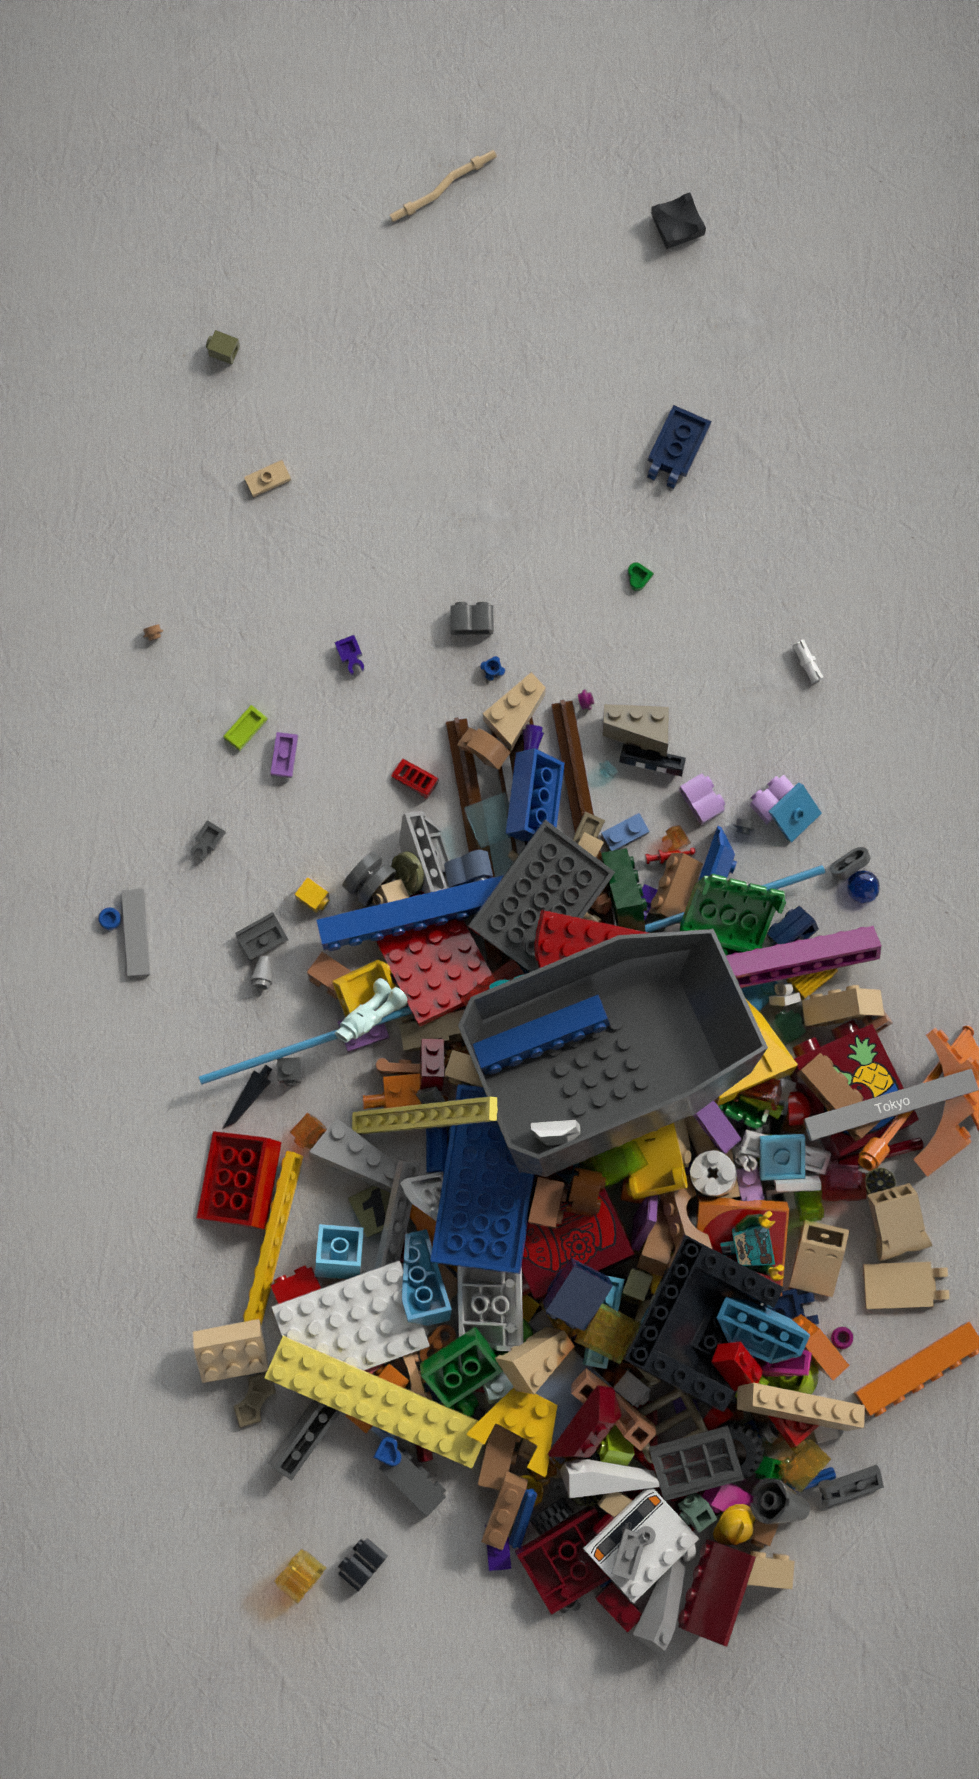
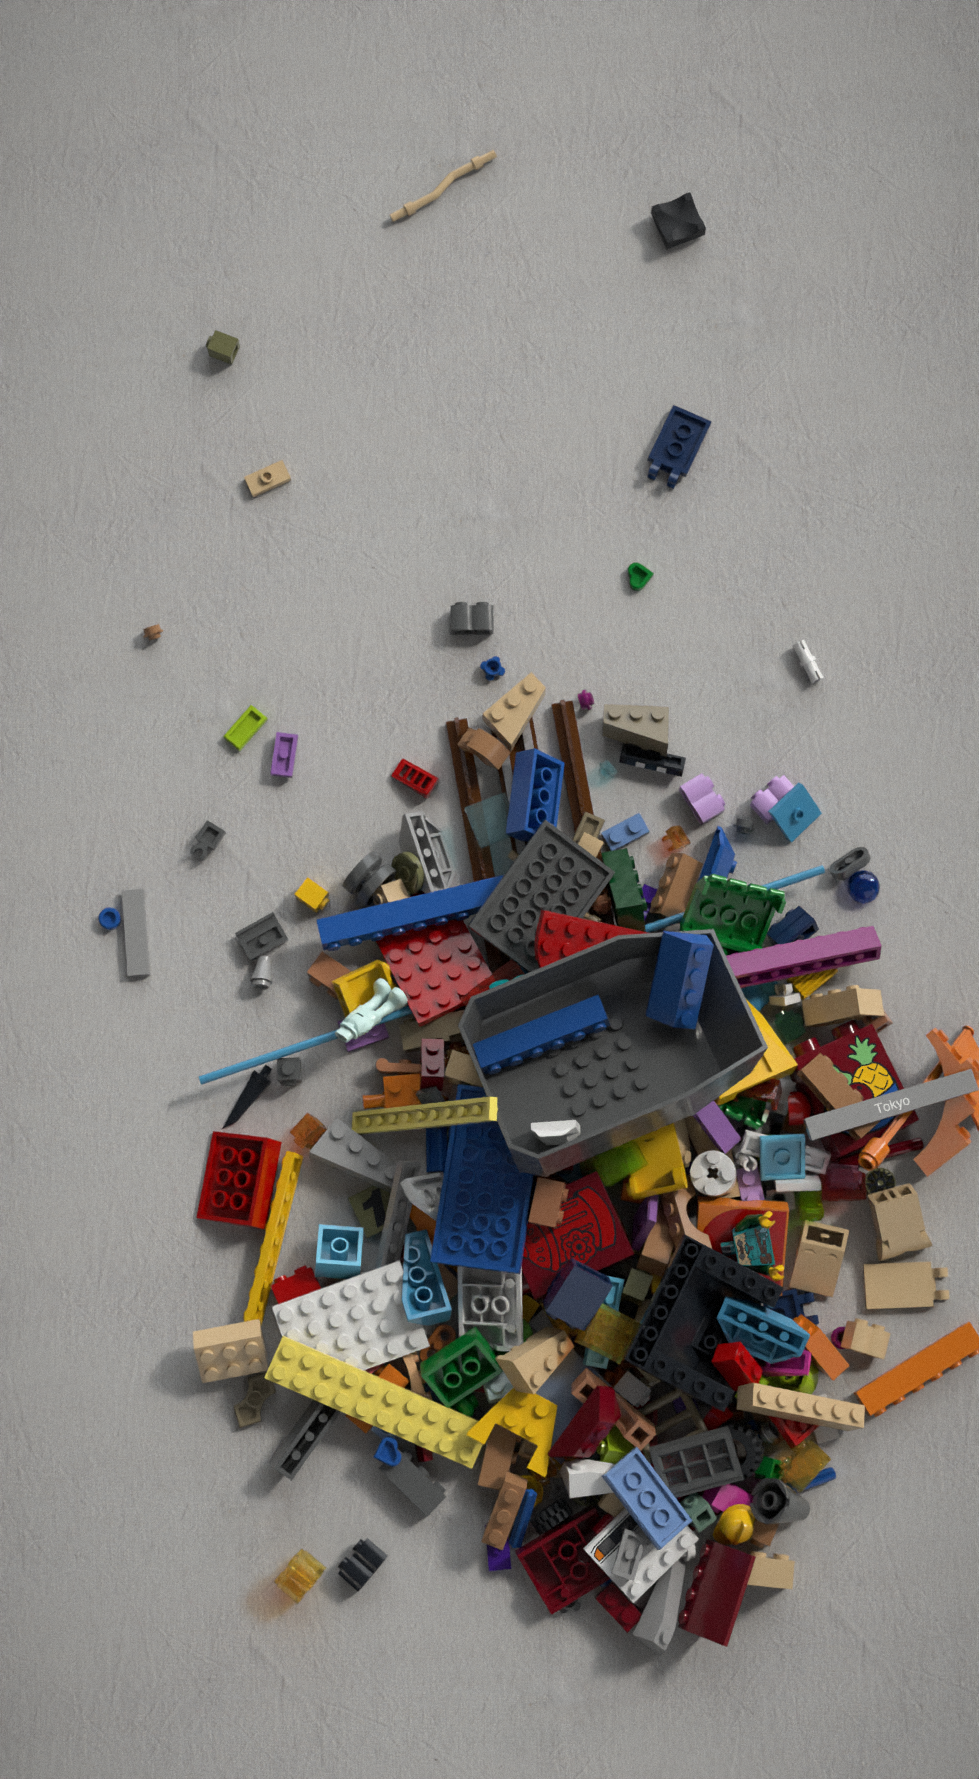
dark purple plate [334,635,365,675] -> none
sand blue brick [444,850,493,888] -> none
dark purple cone [523,724,544,751] -> none
reddish brown brick [566,1167,606,1217] -> none
red piece [645,848,695,865] -> none
lime axle [740,1089,784,1119] -> none
dark grey plate [818,1465,884,1506] -> none
none -> medium blue tile [602,1447,693,1550]
none -> blue slope [646,931,714,1029]
none -> tan brick [841,1318,891,1360]

